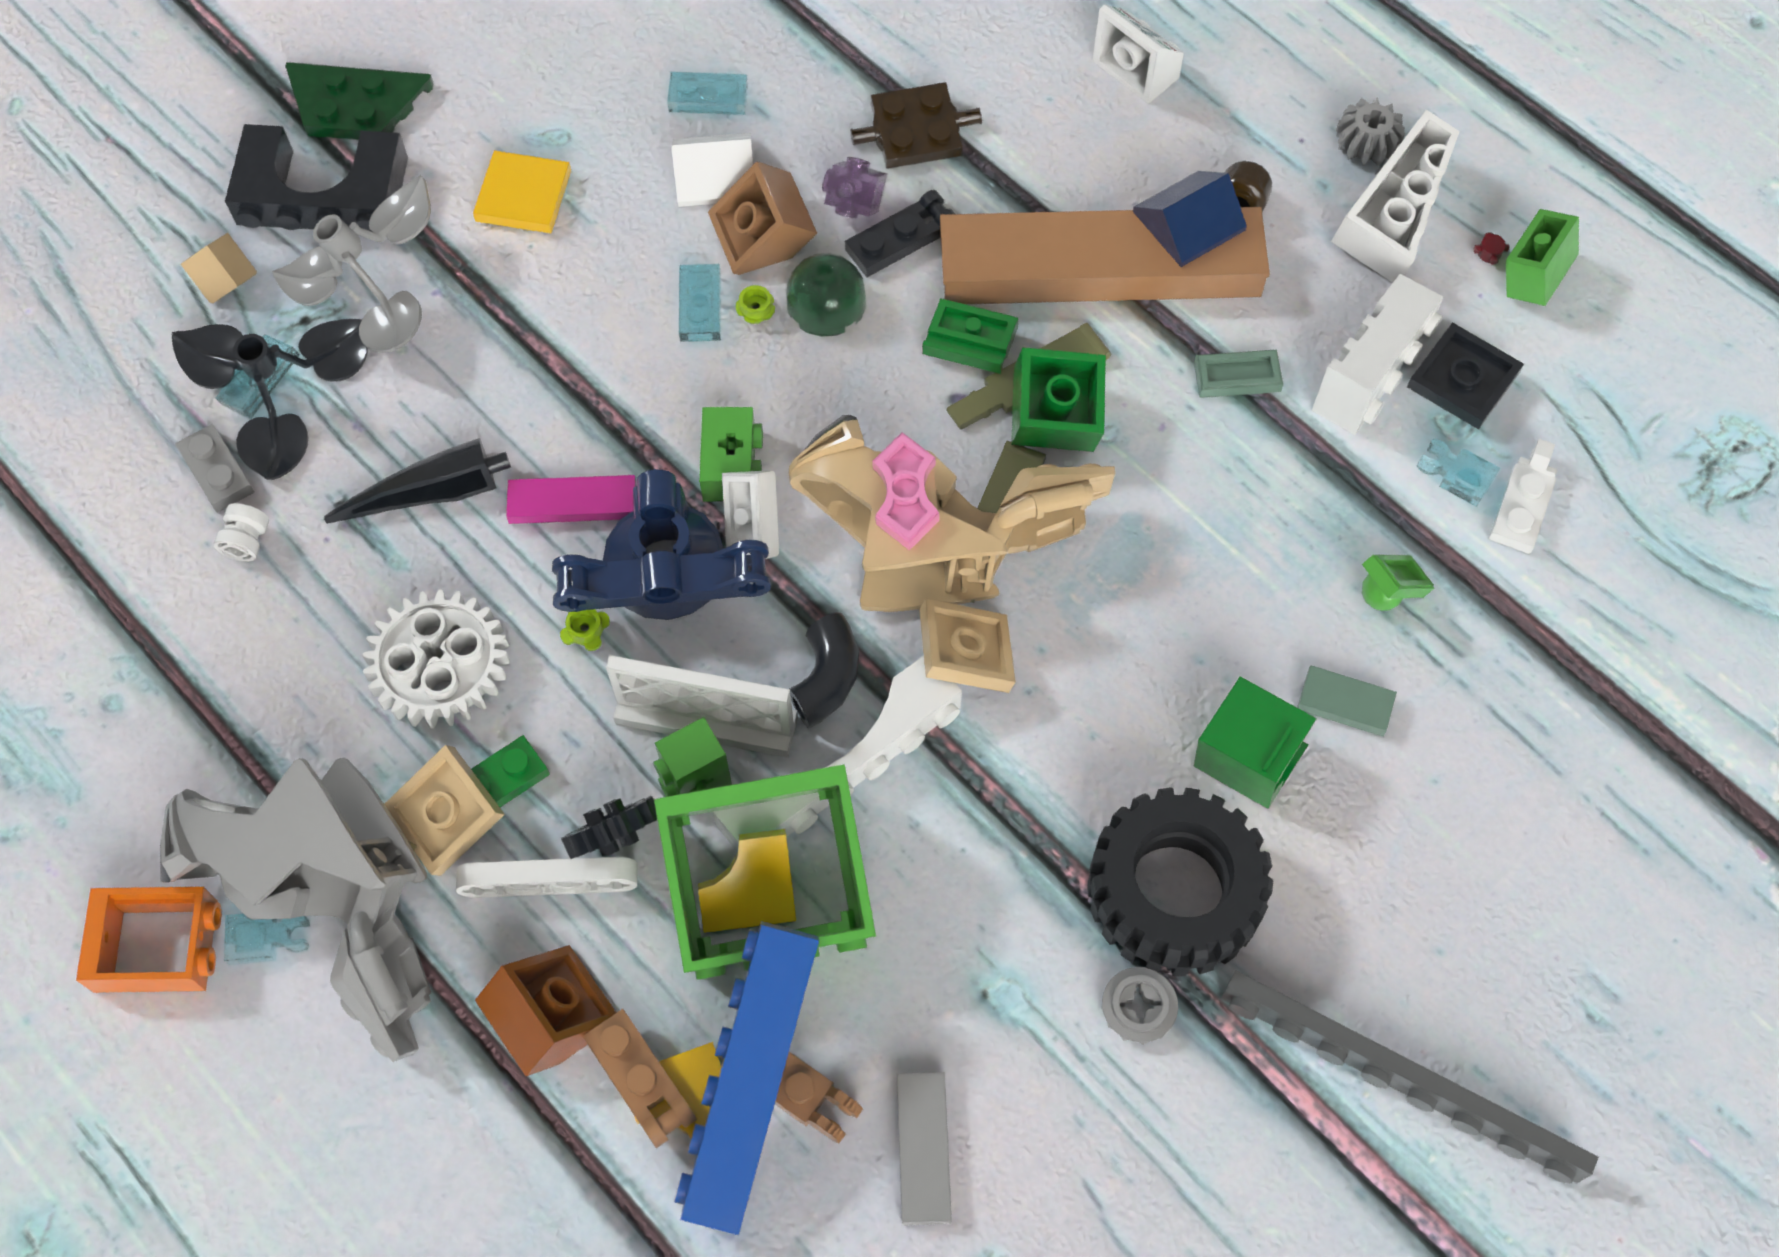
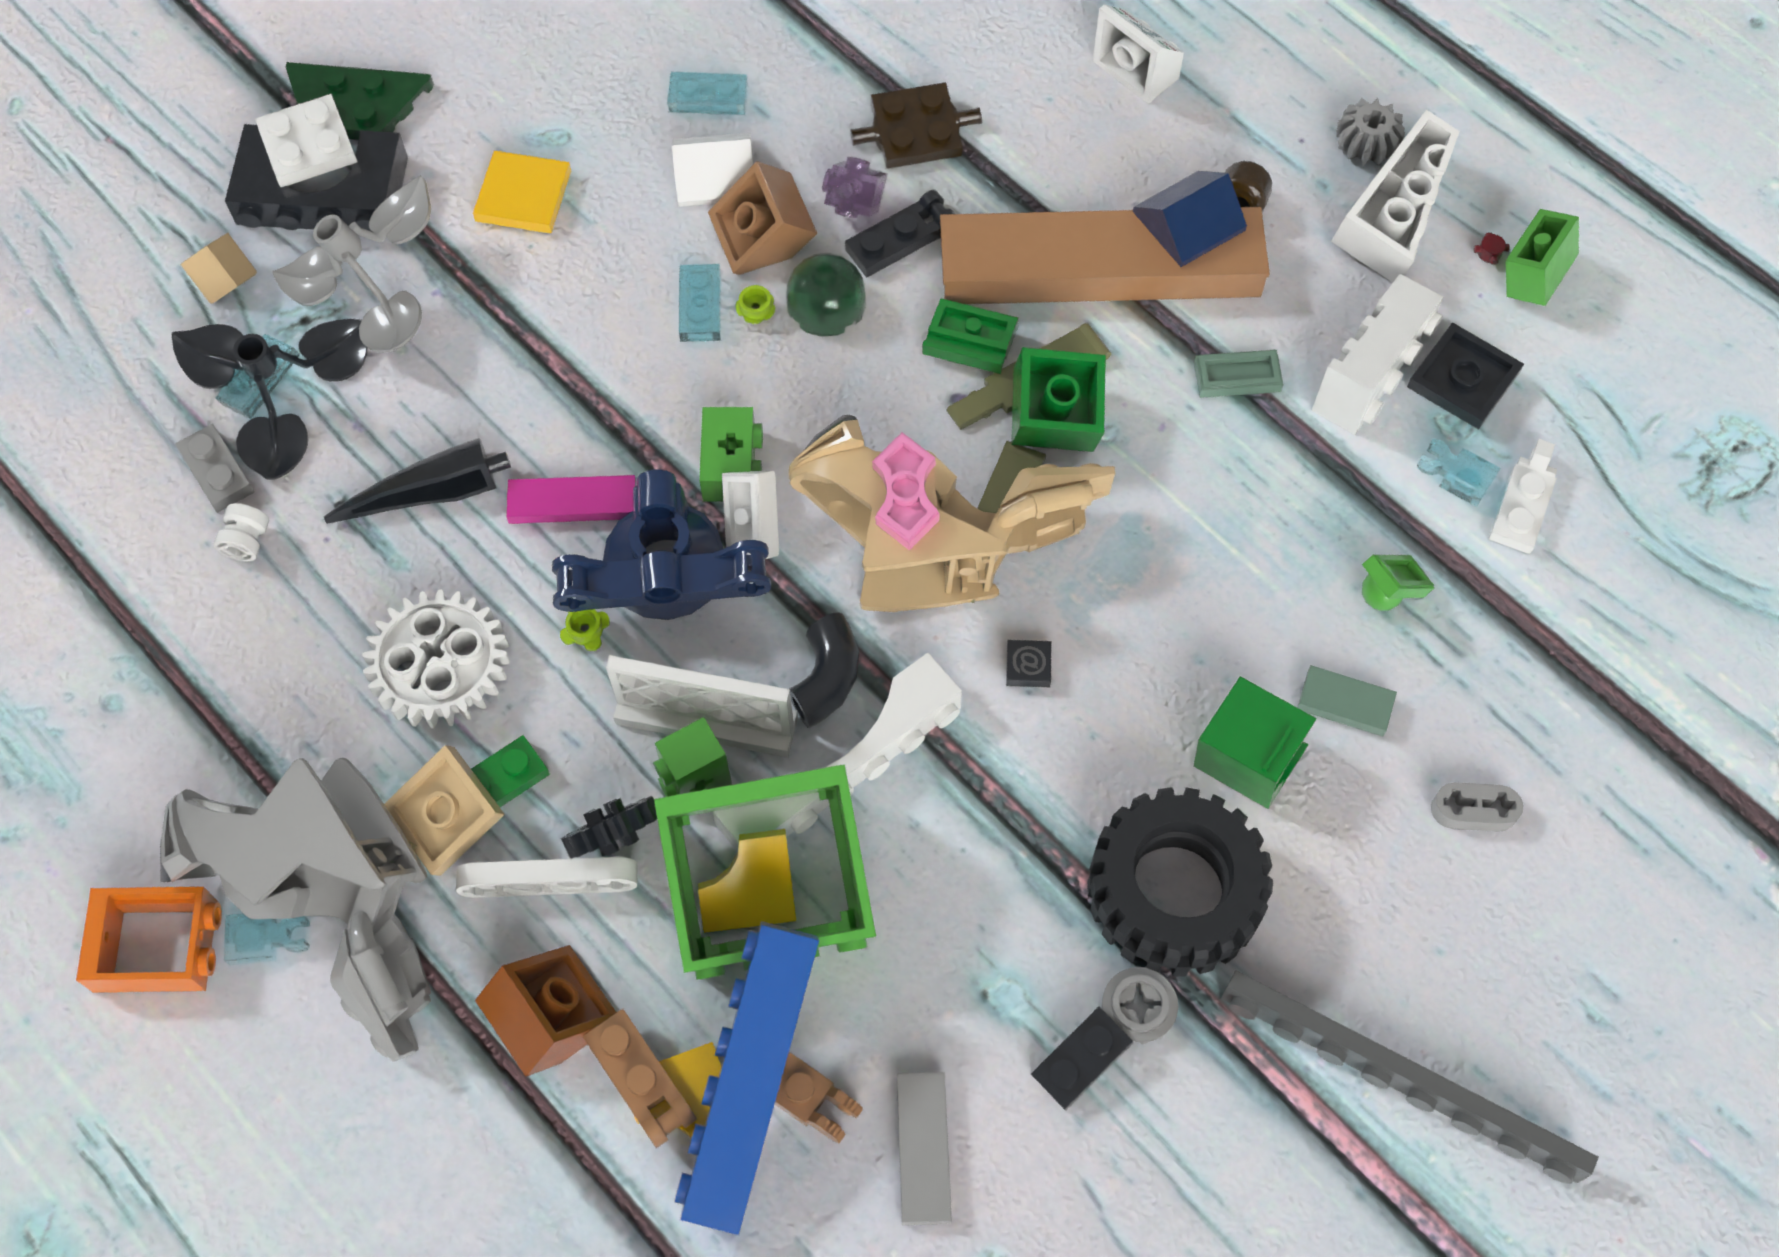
tan tile [919,598,1016,693] -> none
none -> white plate [255,94,358,188]
none -> black tile [1006,640,1052,688]
none -> black plate [1031,1006,1134,1111]
none -> light grey beam [1431,782,1523,831]

